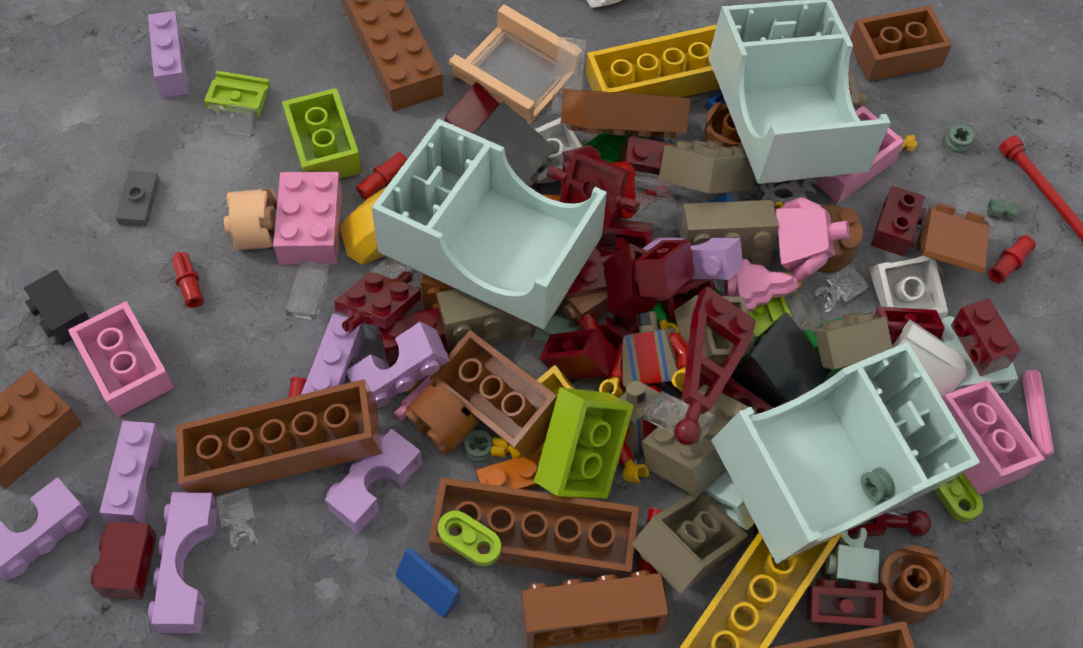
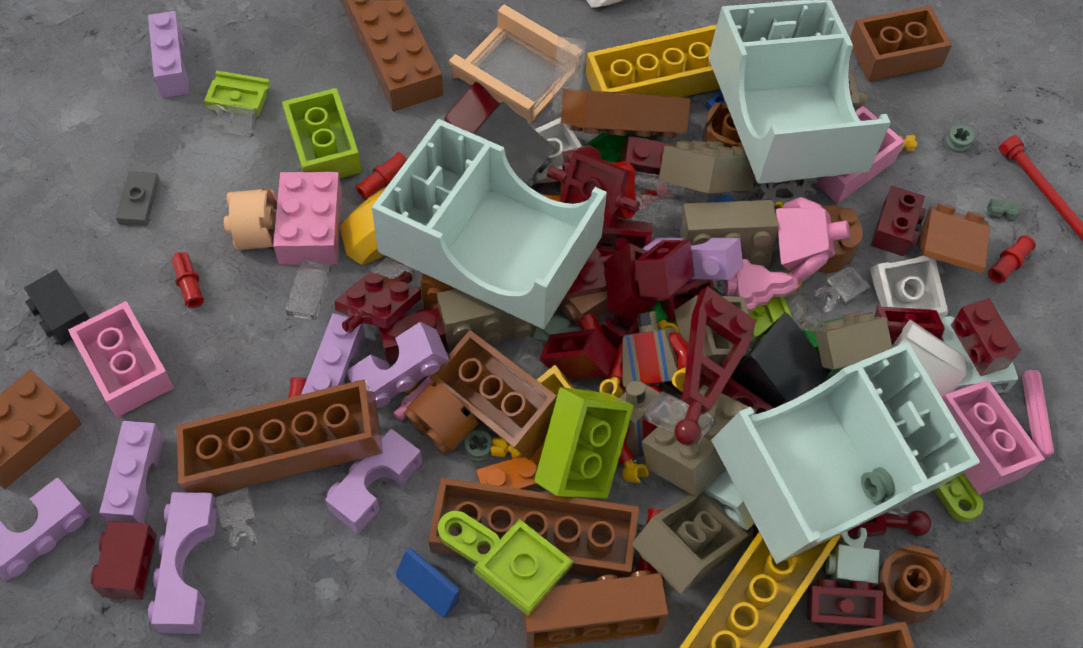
none -> lime plate [474,519,573,616]

